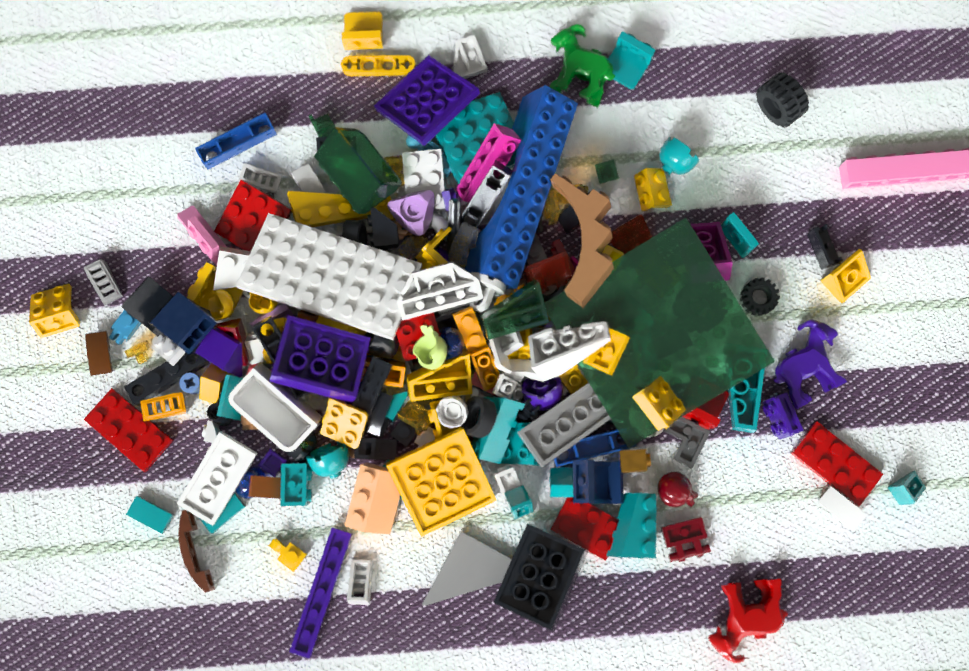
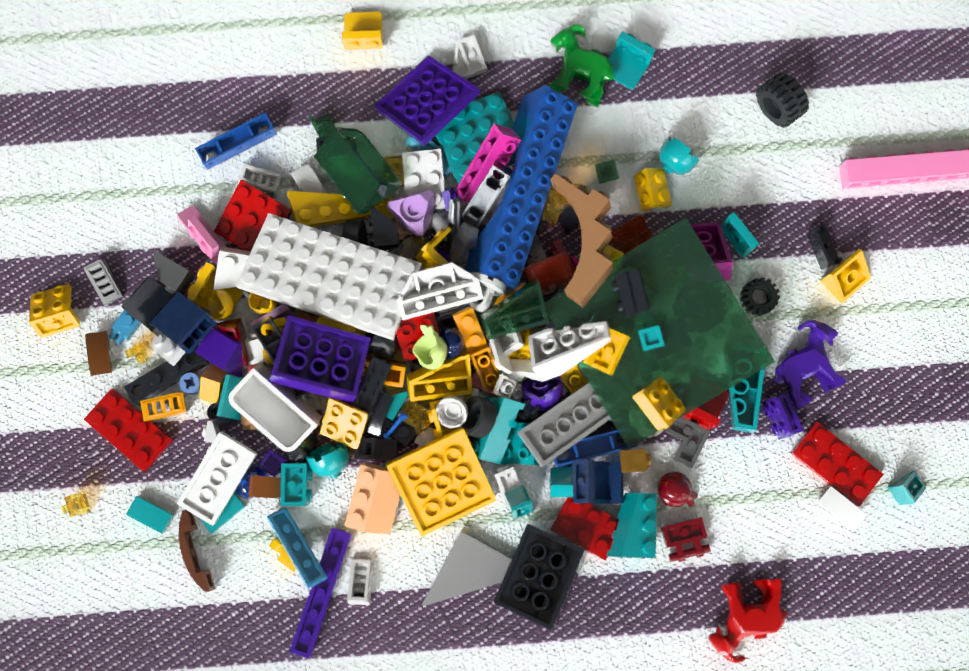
yellow beam [341,55,416,76] -> none
none -> clear yellow tile [61,493,91,517]
none -> dark grey slope [153,251,195,295]
none -> dark azure tile [267,506,327,589]
none -> blue hinge [383,412,408,440]
none -> black brick [611,269,650,317]
none -> teal plate [638,325,665,351]

